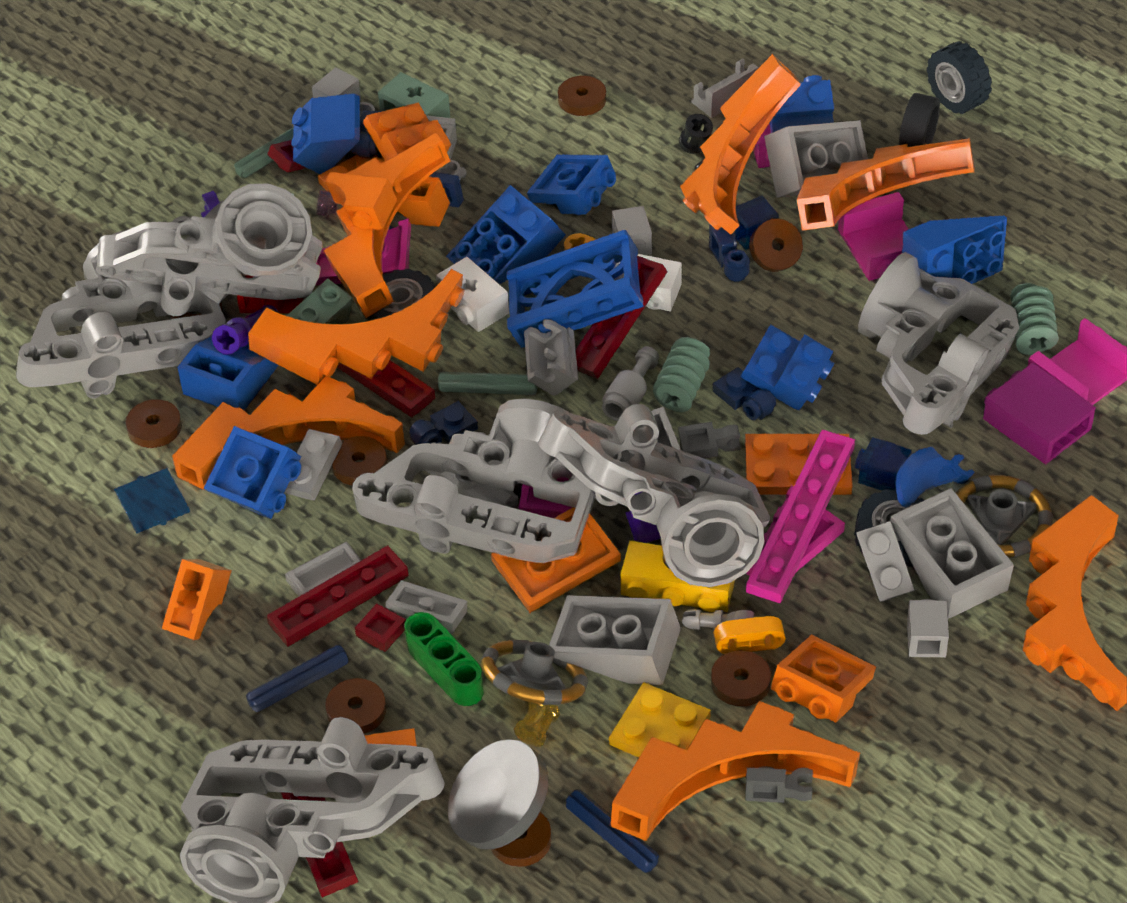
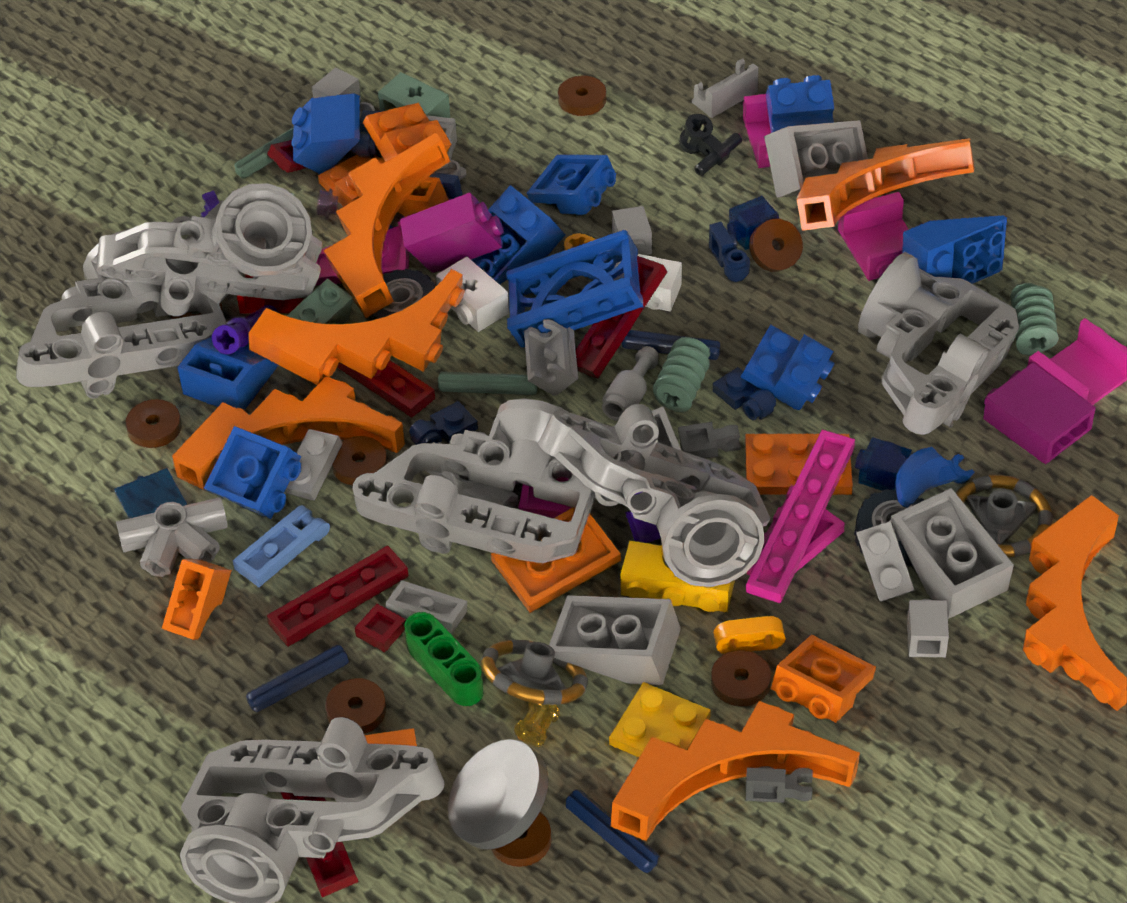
light grey tile [285,541,361,597] -> none
orange arch [325,172,397,230] -> none
orange arch [680,54,801,235] -> none
light grey piece [682,609,754,630] -> none
black tyre [899,93,940,147] -> none
black wheel [927,41,992,114] -> none
none -> light grey piece [116,497,228,577]
none -> medium blue plate [232,505,330,587]
none -> magenta brick [400,193,503,273]
none -> dark blue axle [622,329,721,360]

